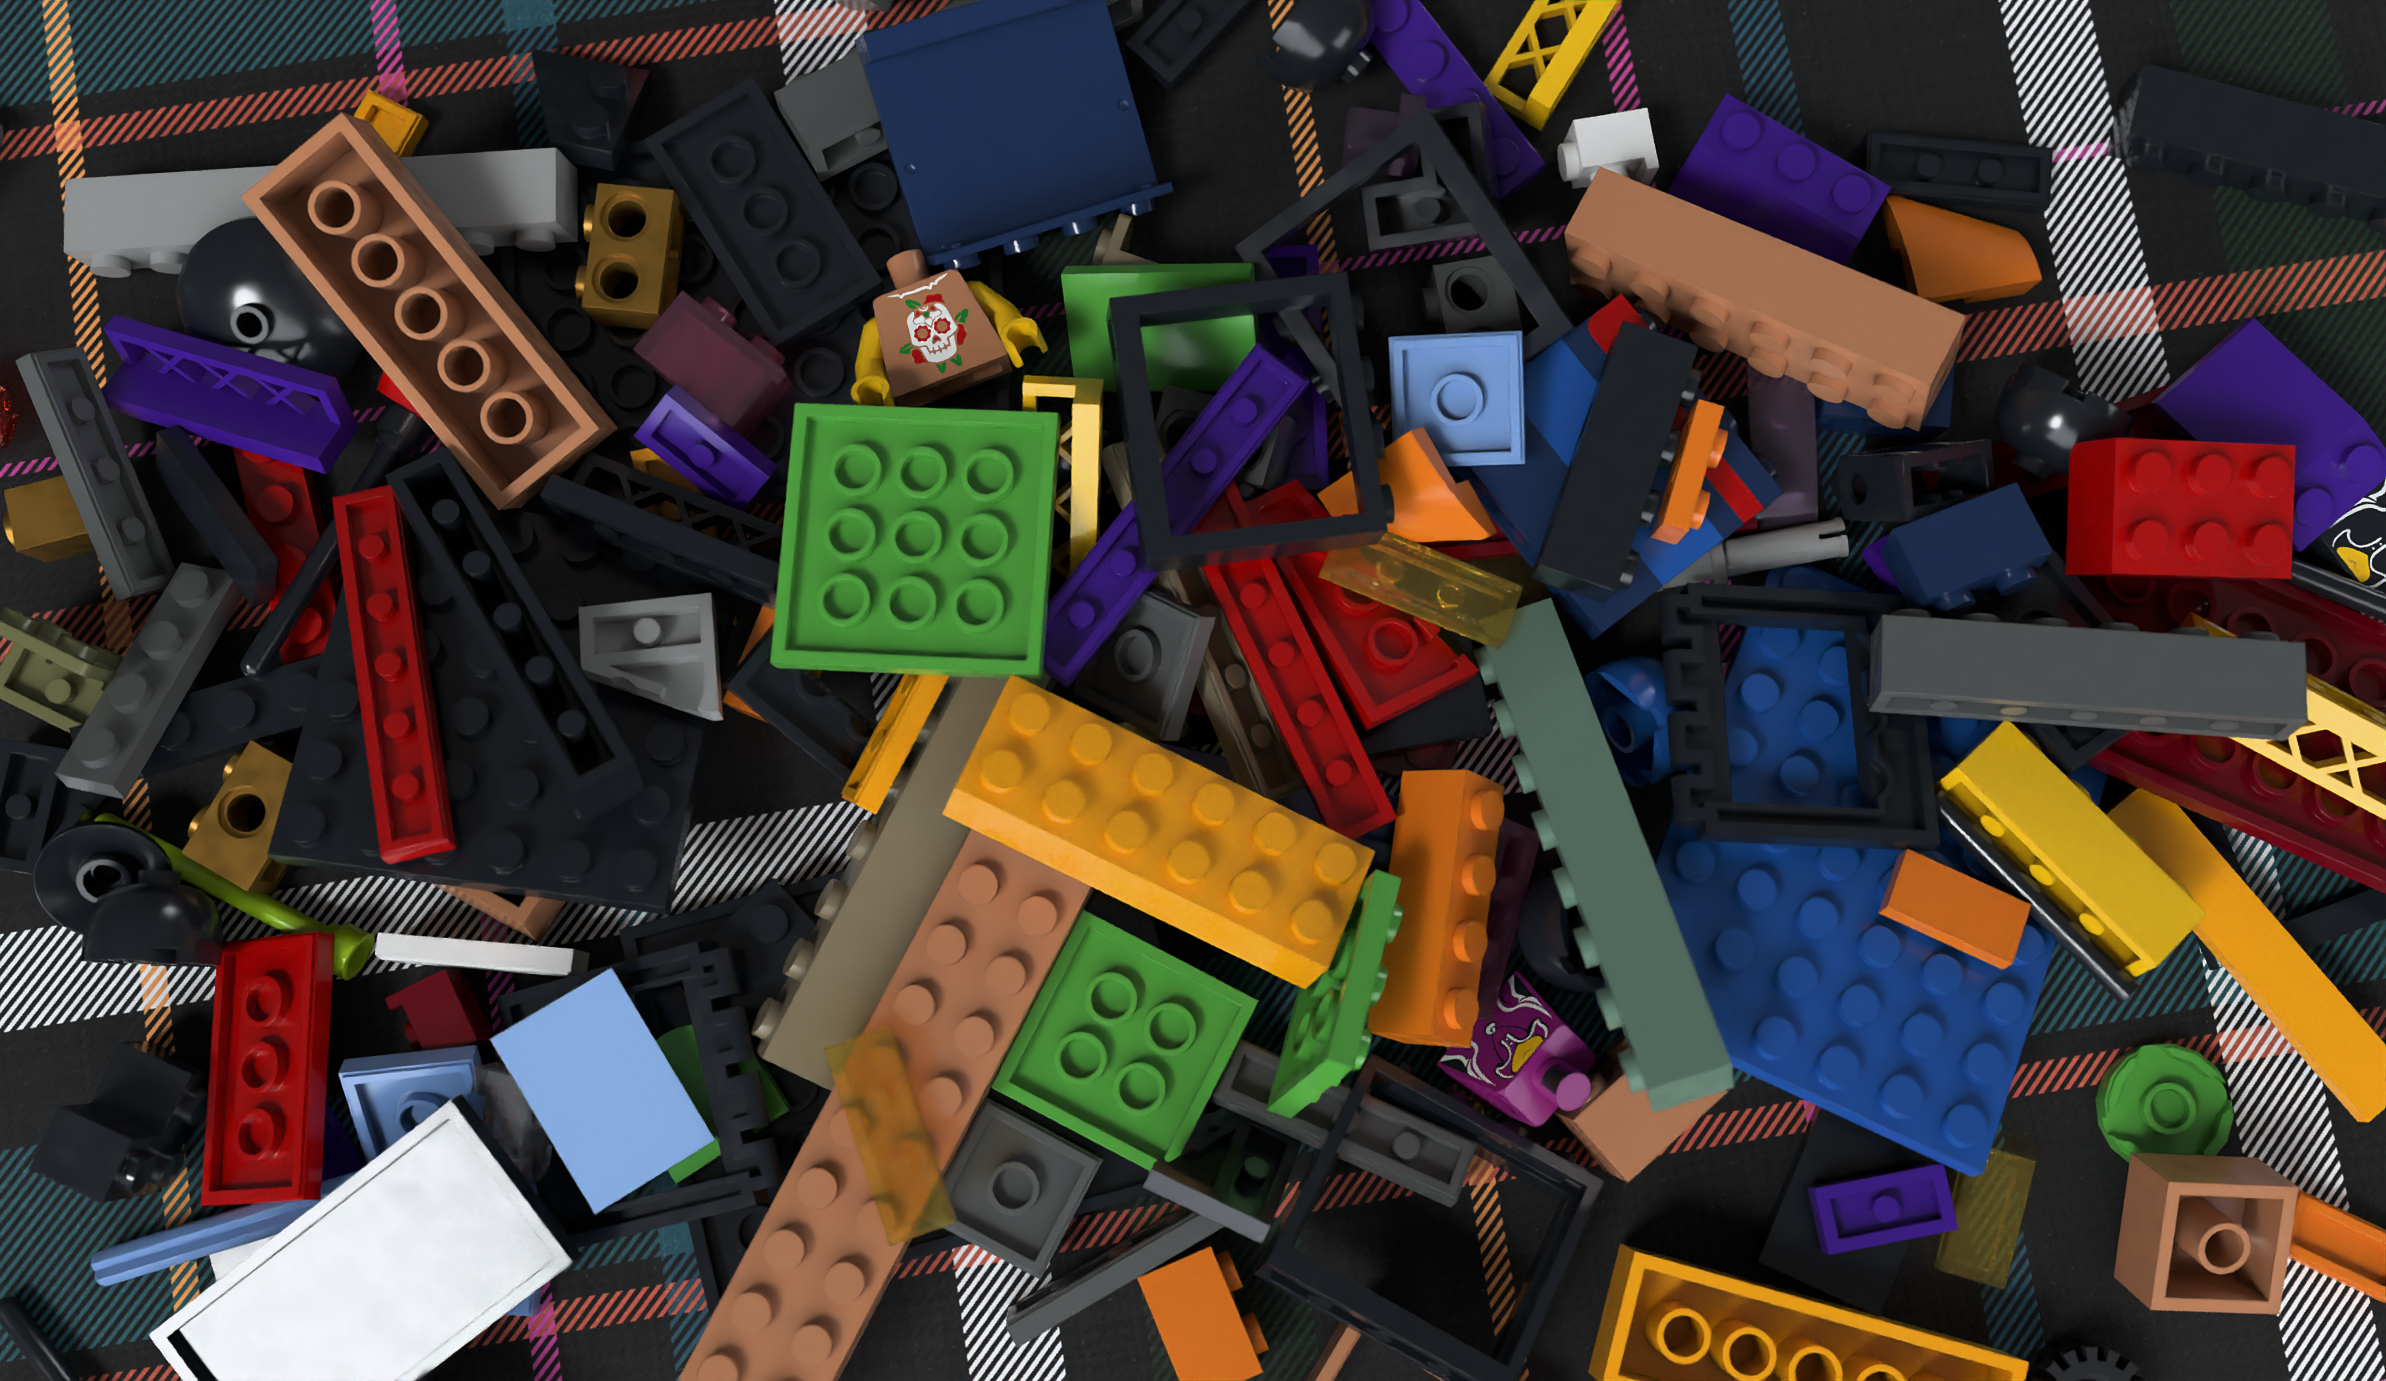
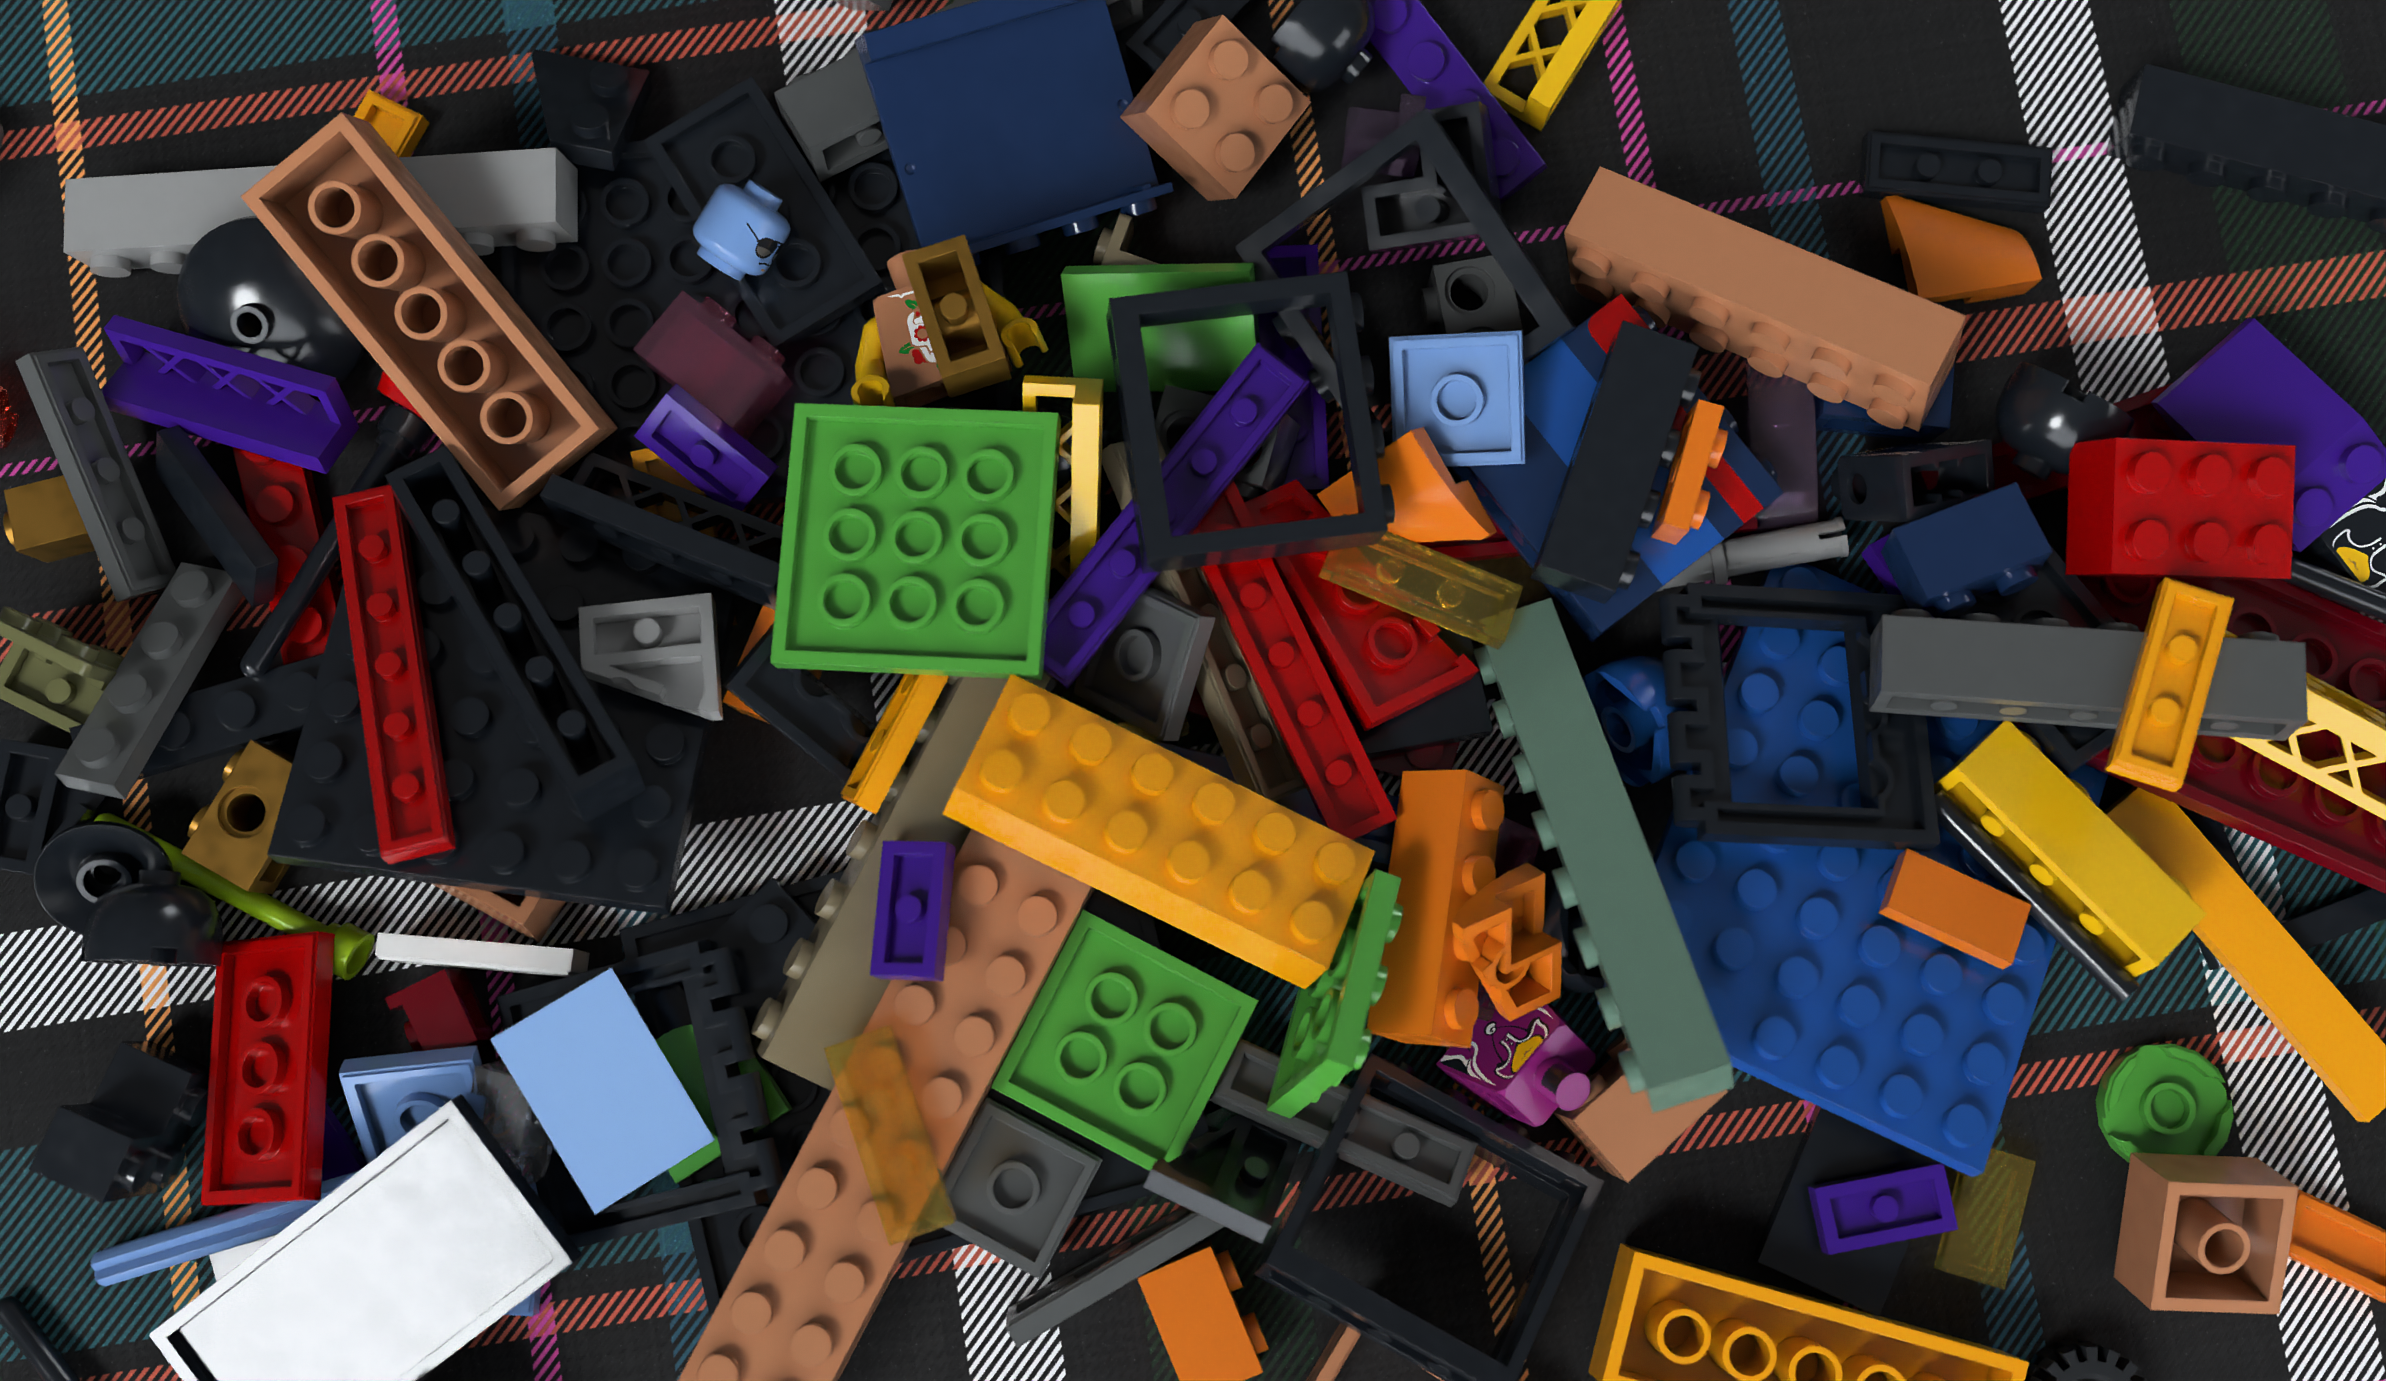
pearl gold brick [575,183,687,332] -> none
white brick [1558,108,1659,189] -> none
dark purple slope [1667,93,1891,266] -> none
none -> medium blue head [693,179,791,281]
none -> dark purple plate [870,841,956,981]
none -> pearl gold brick [901,234,1012,398]
none -> nougat brick [1120,14,1311,201]
none -> orange slope [1452,863,1562,1021]
none -> light orange tile [2105,577,2234,792]

